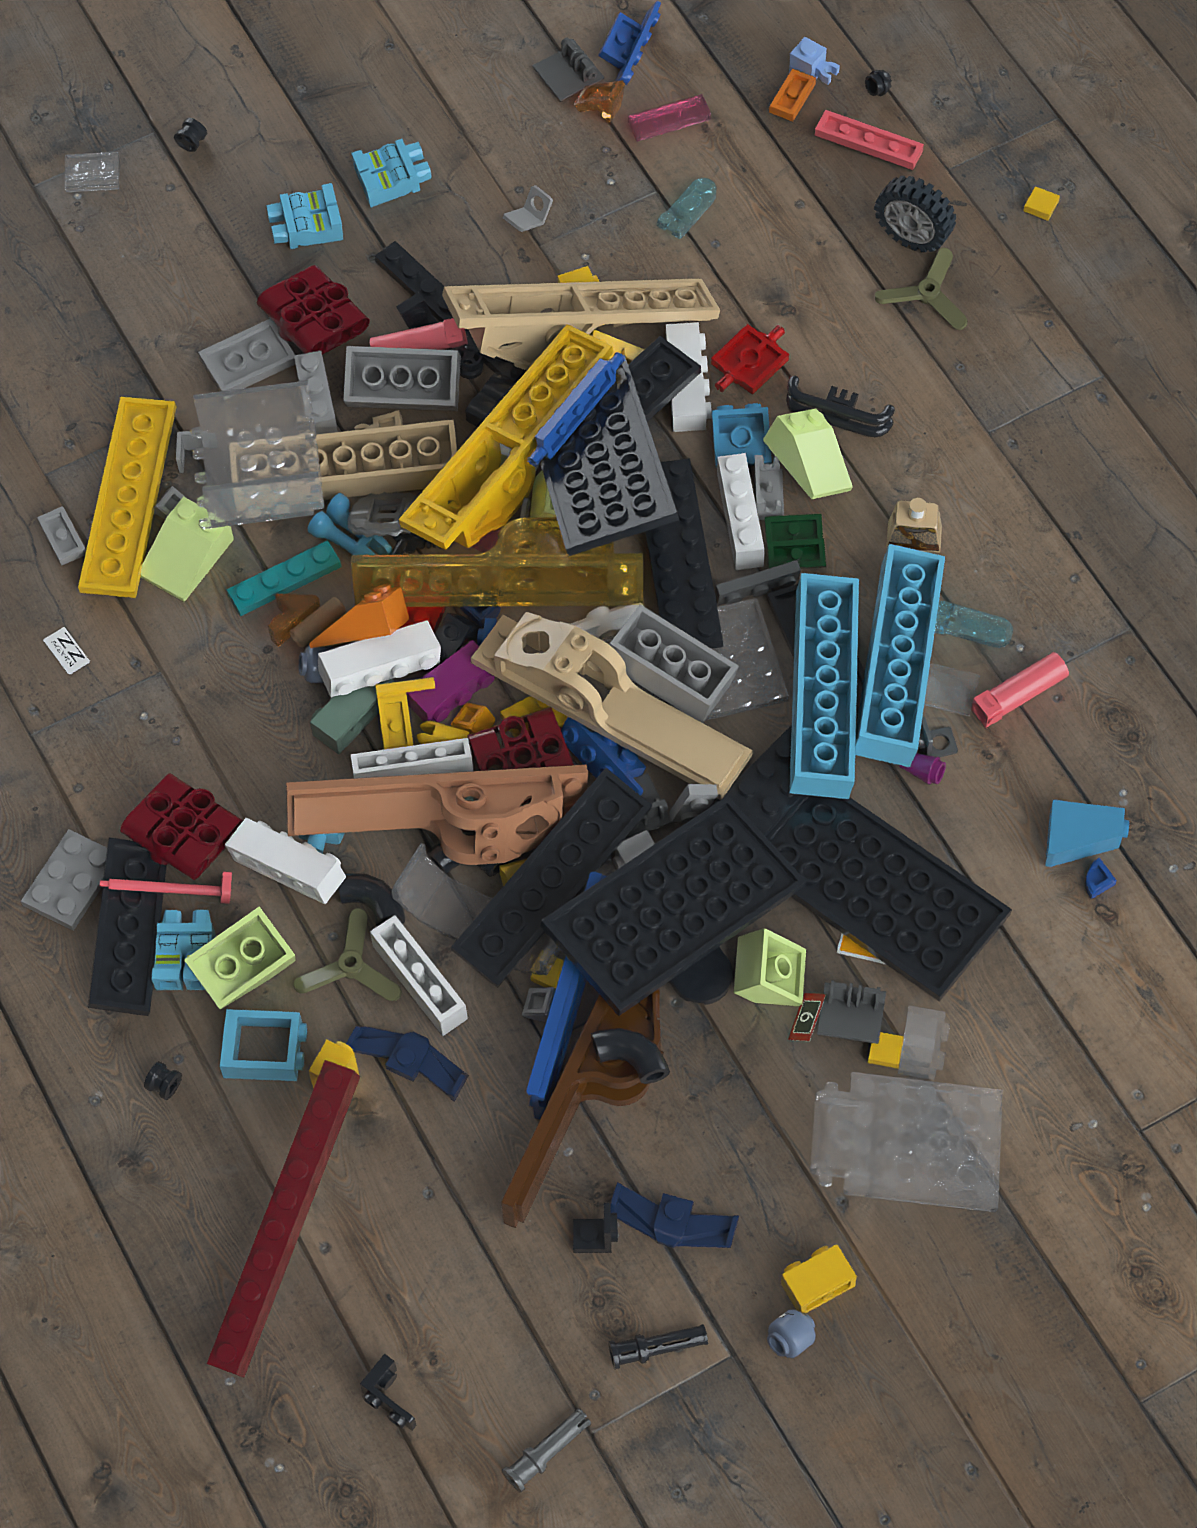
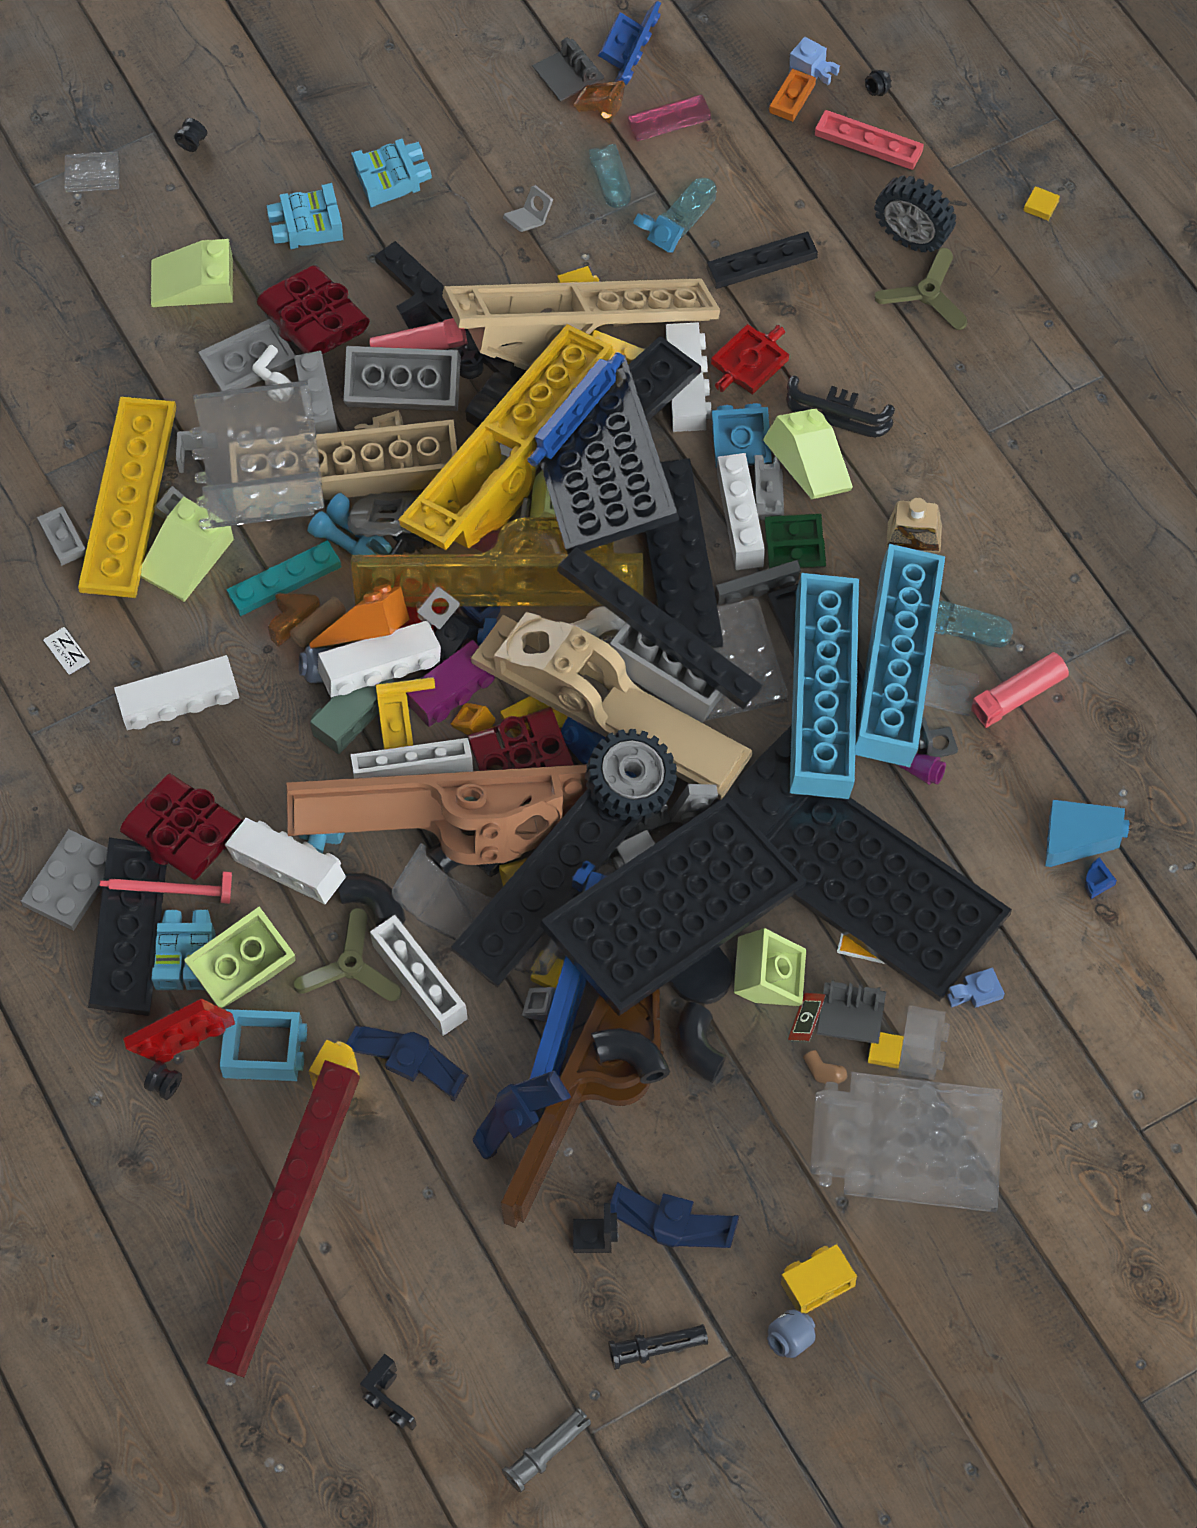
yellow piece [417,721,471,744] -> none
none -> white brick [114,655,239,730]
none -> red plate [123,998,235,1063]
none -> yellowish green slope [151,239,233,307]
none -> white plate [252,345,294,399]
none -> light grey bracket [416,586,460,630]
none -> dark blue plate [473,1071,571,1160]
none -> black plate [557,547,763,710]
none -> blue tile [572,861,596,892]
none -> wheel [585,729,677,821]
none -> clear light blue plate [589,144,631,208]
none -> dark azure plate [633,213,685,252]
none -> black cylinder [676,1002,726,1083]
none -> black plate [706,231,818,289]
none -> medium nougat arm [803,1050,847,1085]
none -> medium blue plate [947,967,1005,1008]

